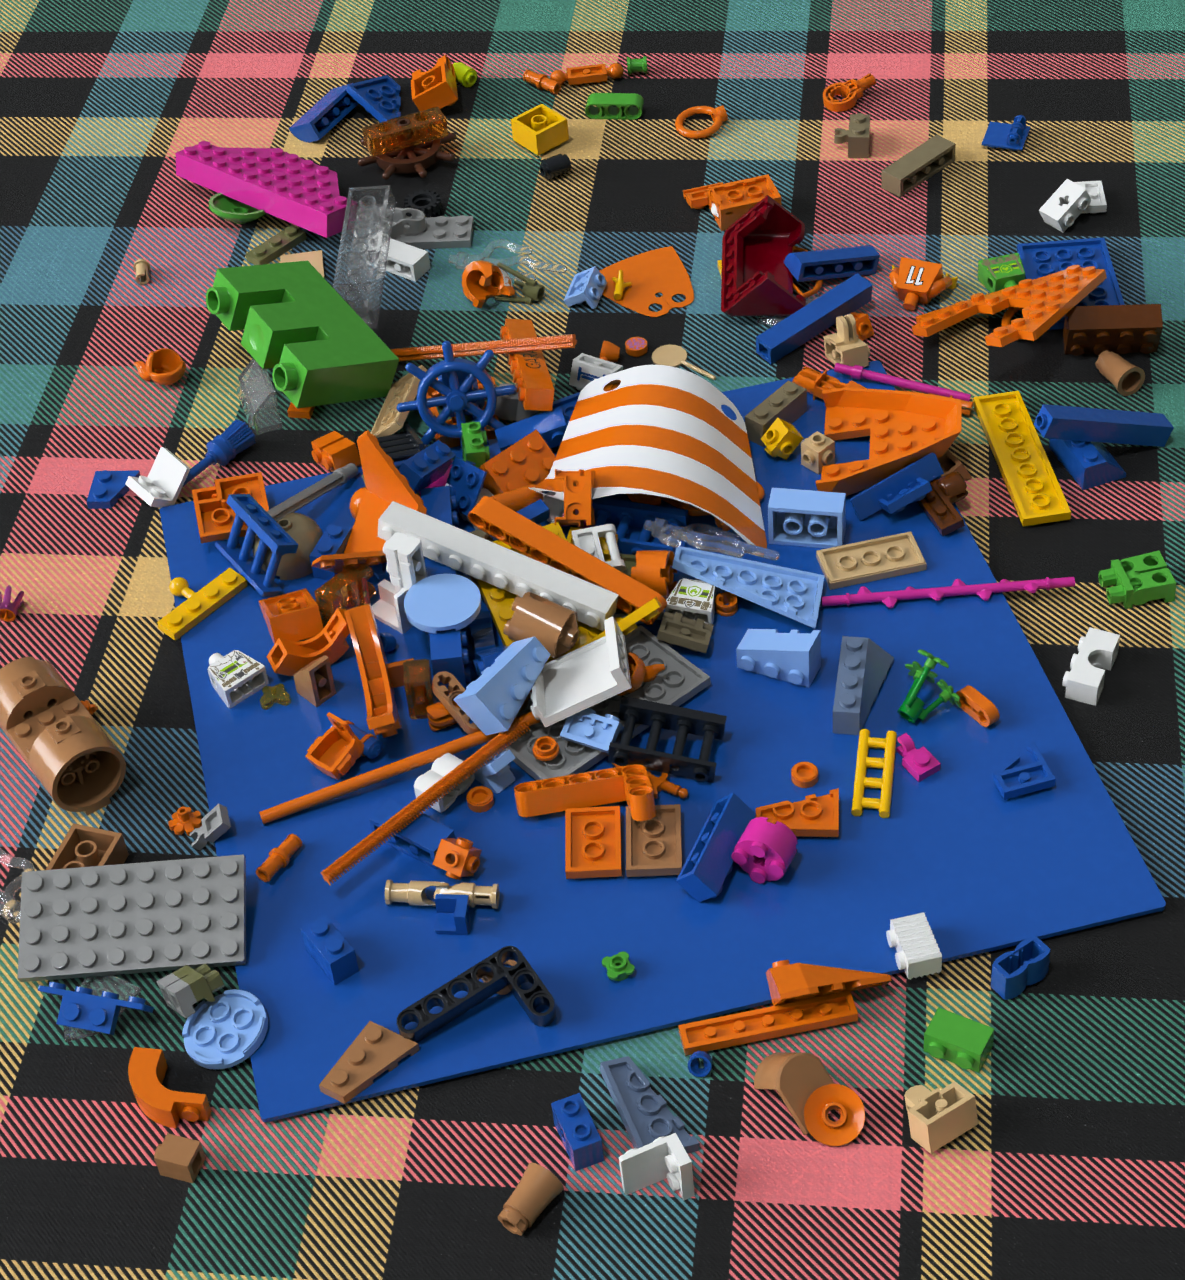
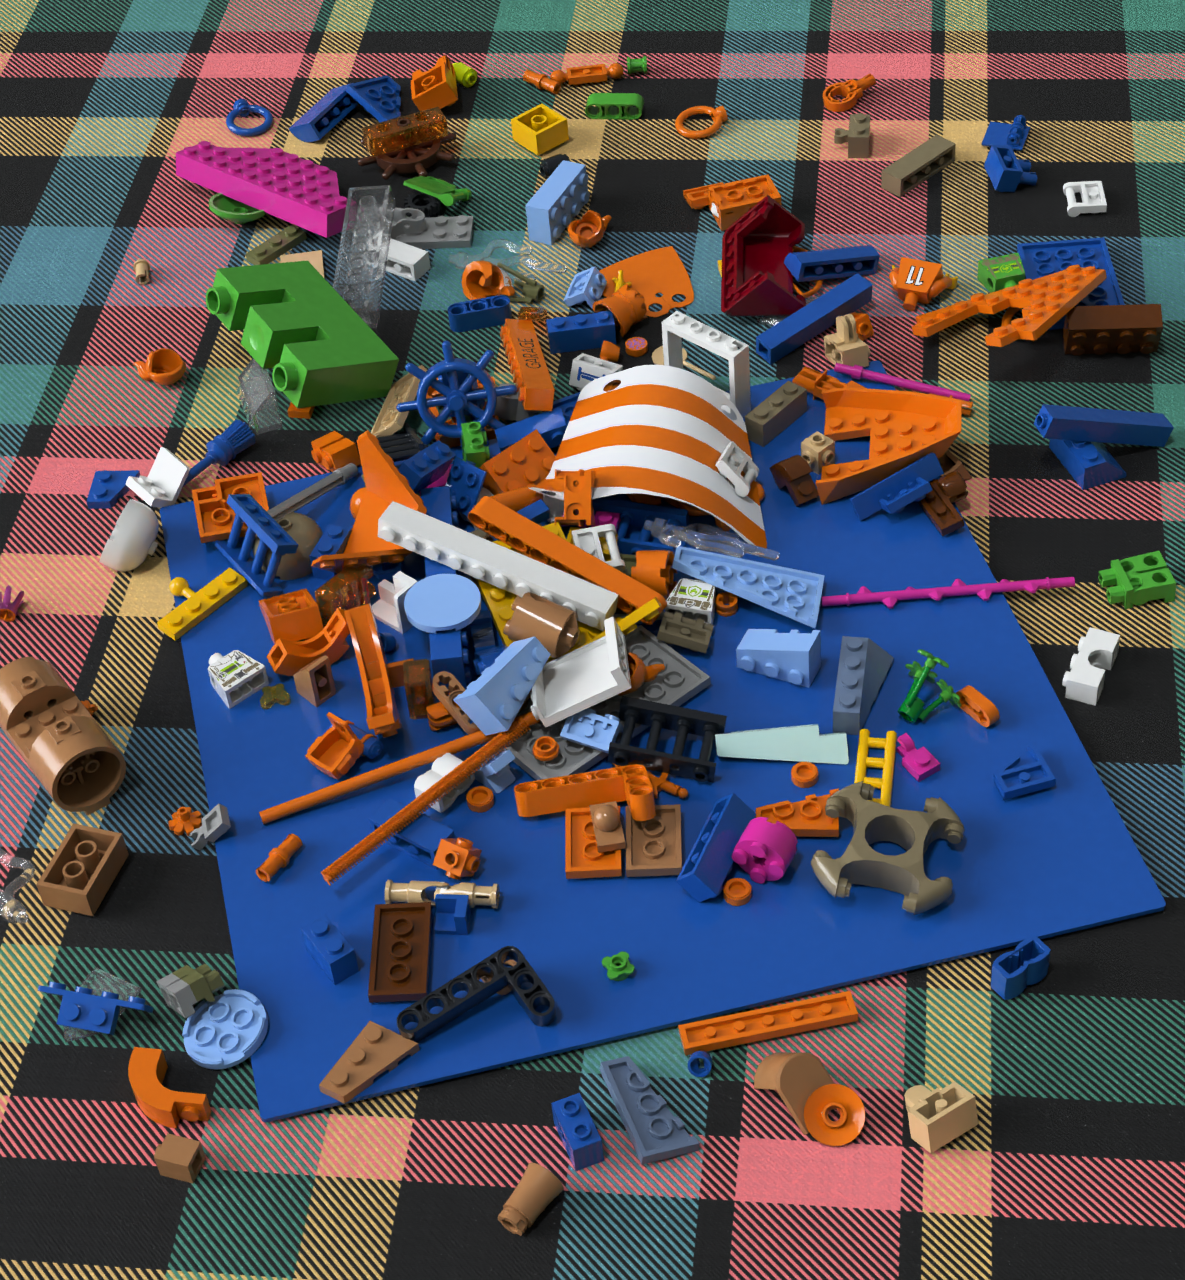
light grey plate [18,854,246,982] -> none
white brick [383,532,427,590] -> none
orange axle [390,334,577,361] -> none
white bracket [619,1133,695,1201] -> none
yellow brick [761,417,804,460] -> none
orange wedge [766,960,892,1006] -> none
light blue brick [768,488,846,548] -> none
tan tile [816,531,927,590] -> none
white brick [886,912,942,980] -> none
bright green piece [923,1007,994,1073] -> none
yellow plate [973,391,1071,526] -> none
white brick [1039,179,1091,233] -> none
medium nougat plant [1095,350,1145,396] -> none
none -> white cylinder [99,499,159,572]
none -> blue piece [226,99,273,136]
none -> reddish brown plate [368,902,432,1003]
none -> bright green piece [403,176,472,206]
none -> blue beam [448,295,512,332]
none -> clear orange slope [518,307,547,321]
none -> light blue brick [525,160,590,246]
none -> blue slope [546,311,616,354]
none -> orange hair [568,210,612,248]
none -> medium nougat tile [589,801,626,853]
none -> dark pink plate [591,511,621,534]
none -> orange hat [593,284,648,338]
none -> white window [662,311,751,420]
none -> white plate [715,441,759,497]
none -> light aqua wedge [715,724,849,765]
none -> orange tile [723,878,752,906]
none -> reddish brown brick [769,455,819,507]
none -> dark tan piece [811,781,965,915]
none -> blue brick [984,145,1037,192]

